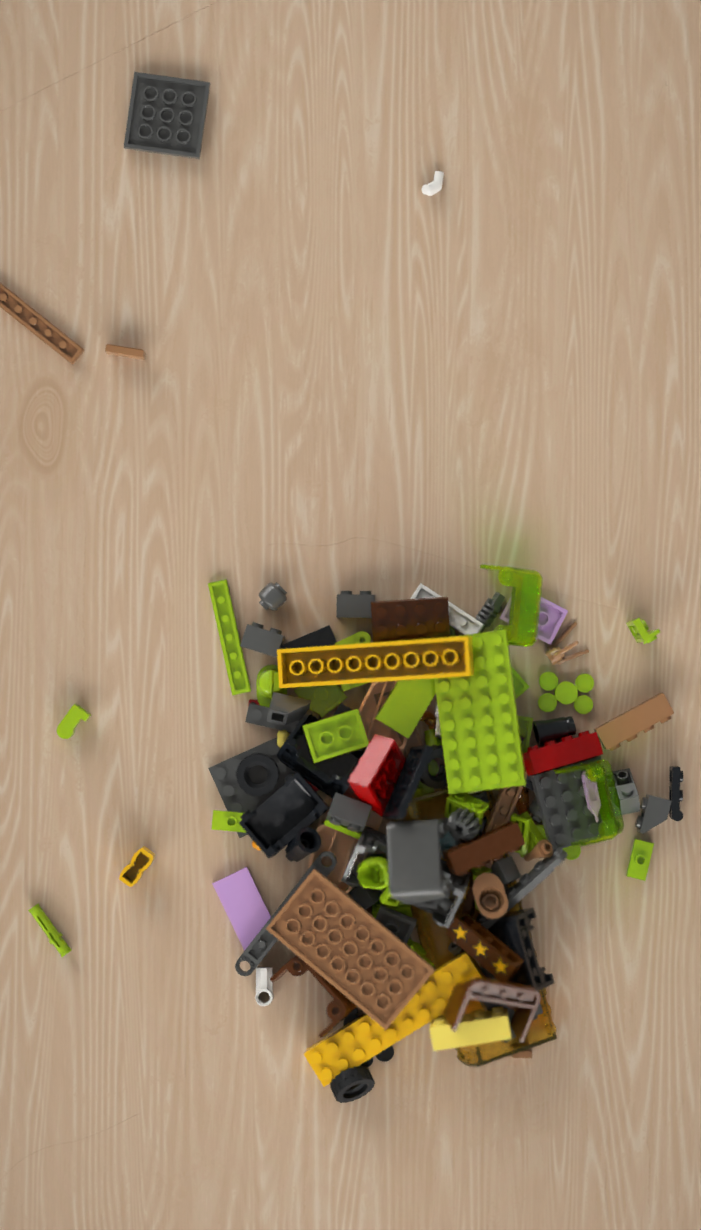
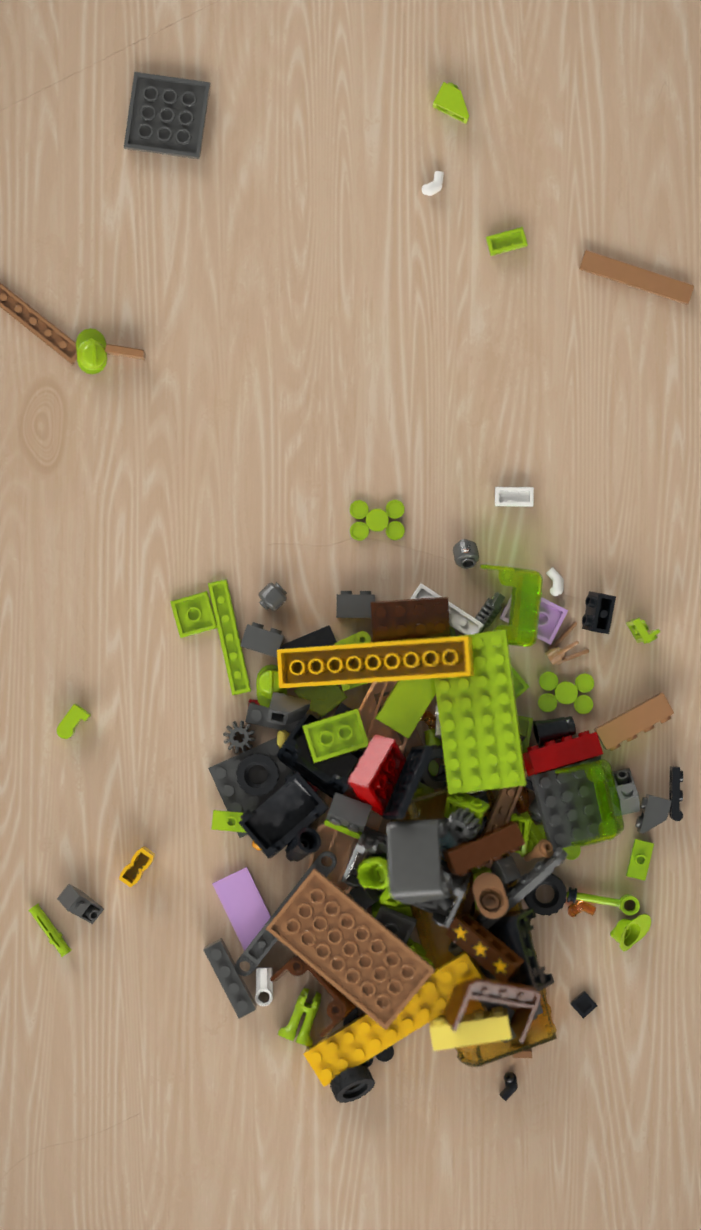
piece [581,769,601,822] -> none
none -> dark grey slope [57,884,104,924]
none -> lime piece [76,328,107,374]
none -> lime tile [170,591,217,638]
none -> dark grey brick [203,938,257,1018]
none -> dark grey gear [223,721,256,753]
none -> lime piece [277,988,321,1047]
none -> lime piece [350,500,405,541]
none -> lime slope [433,82,469,124]
none -> dark grey head [453,539,479,569]
none -> lime plate [486,227,528,256]
none -> white plate [495,487,534,507]
none -> black arm [499,1072,518,1101]
none -> black tyre [524,873,567,916]
none -> white arm [546,567,564,596]
none -> lime piece [566,887,640,915]
none -> clear orange arm [567,900,596,917]
none -> black tile [570,991,597,1018]
none -> medium nougat tile [579,250,694,305]
none -> black brick [582,591,616,634]
none -> lime piece [610,914,651,951]

